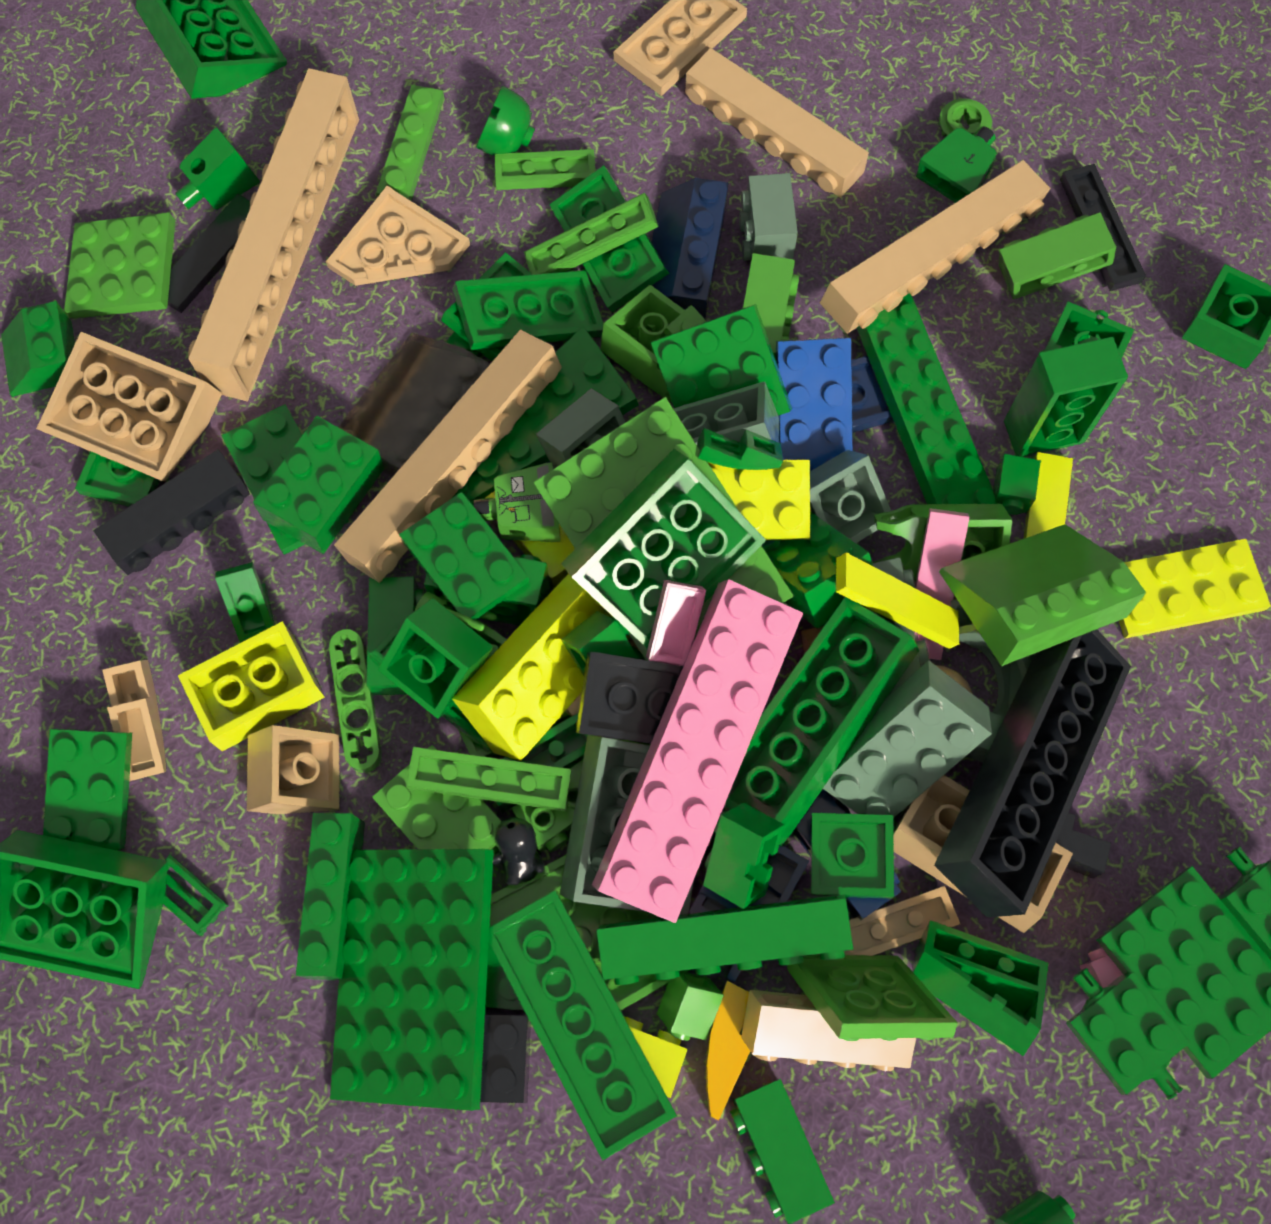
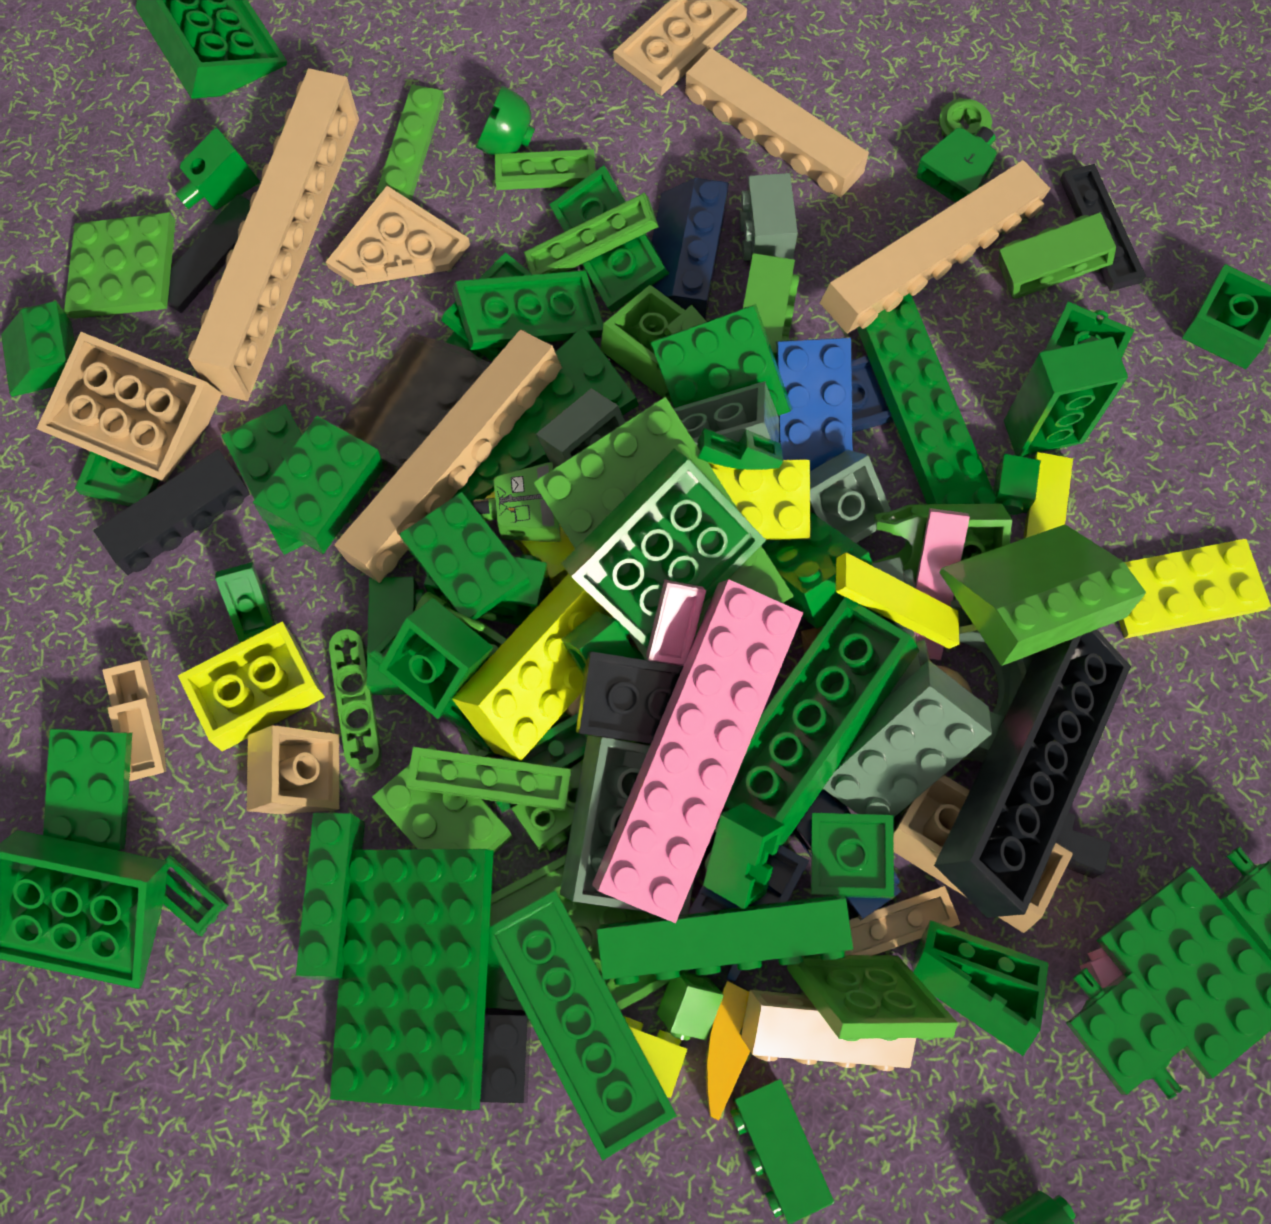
black animal [493,817,545,885] -> none

